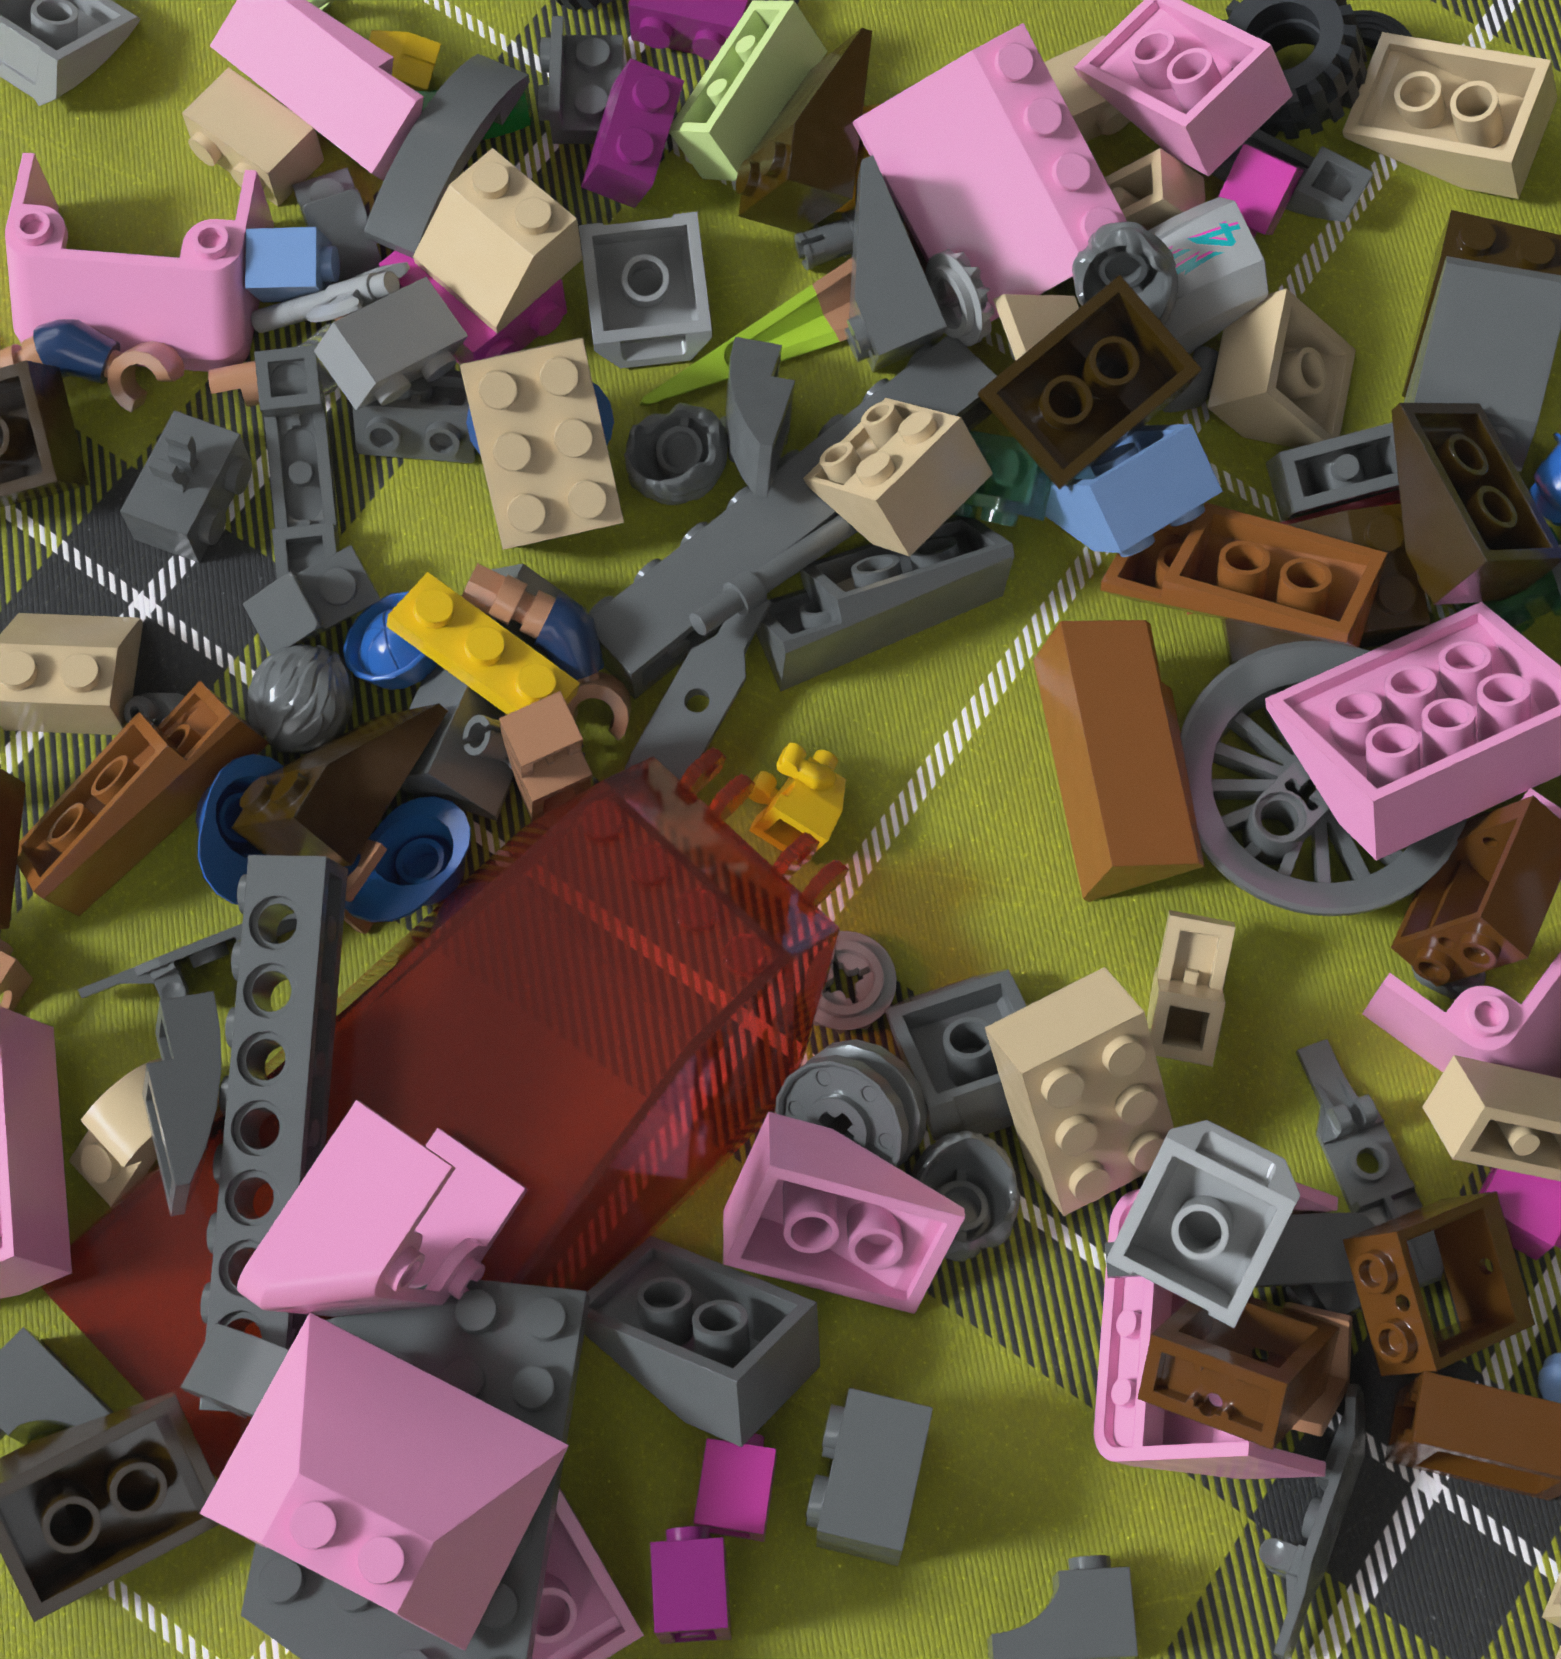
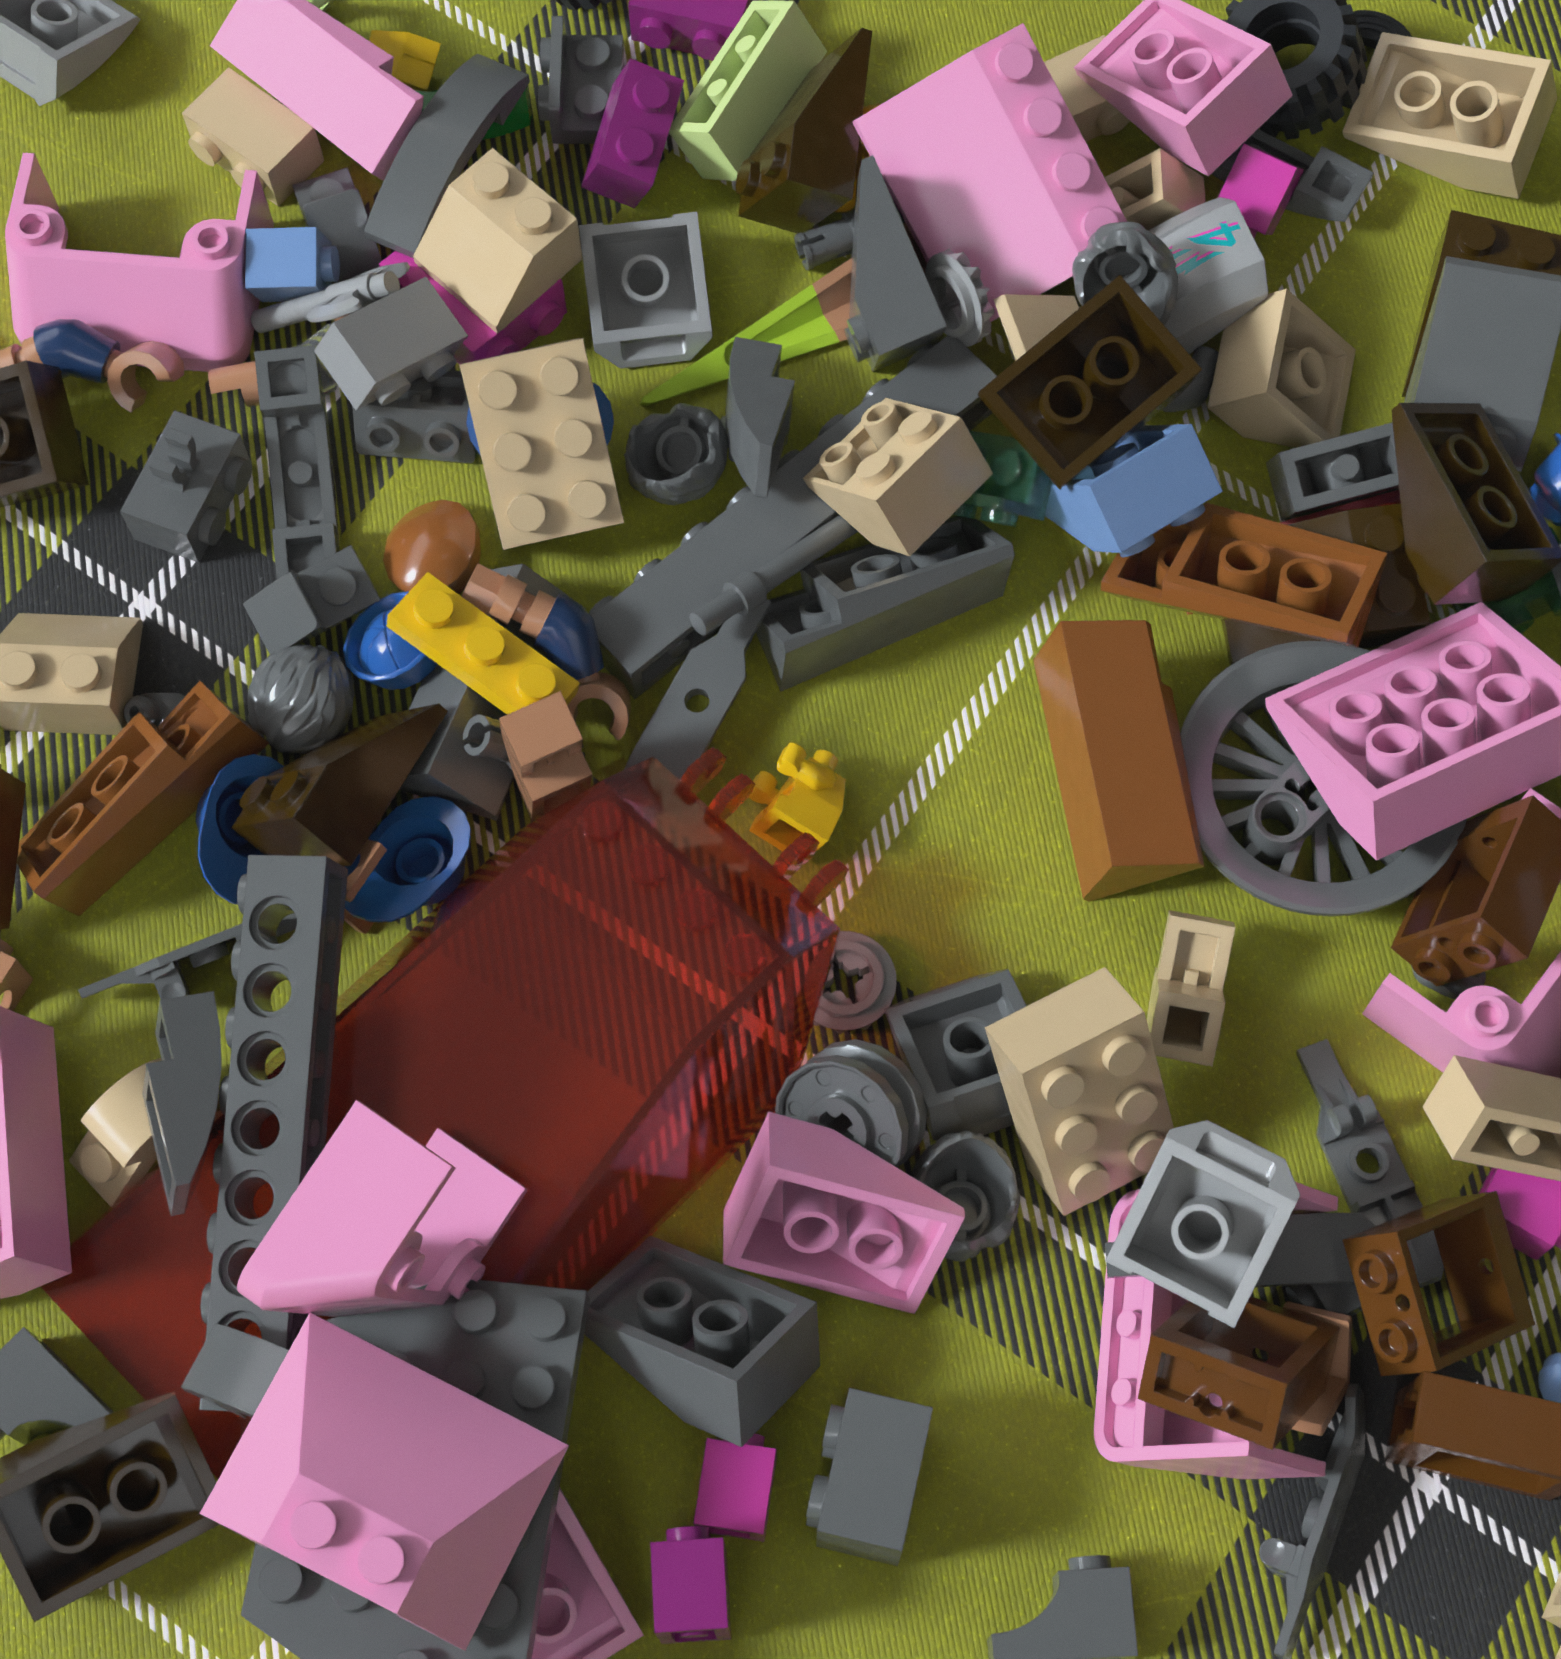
none -> dark orange hat [383,499,481,594]

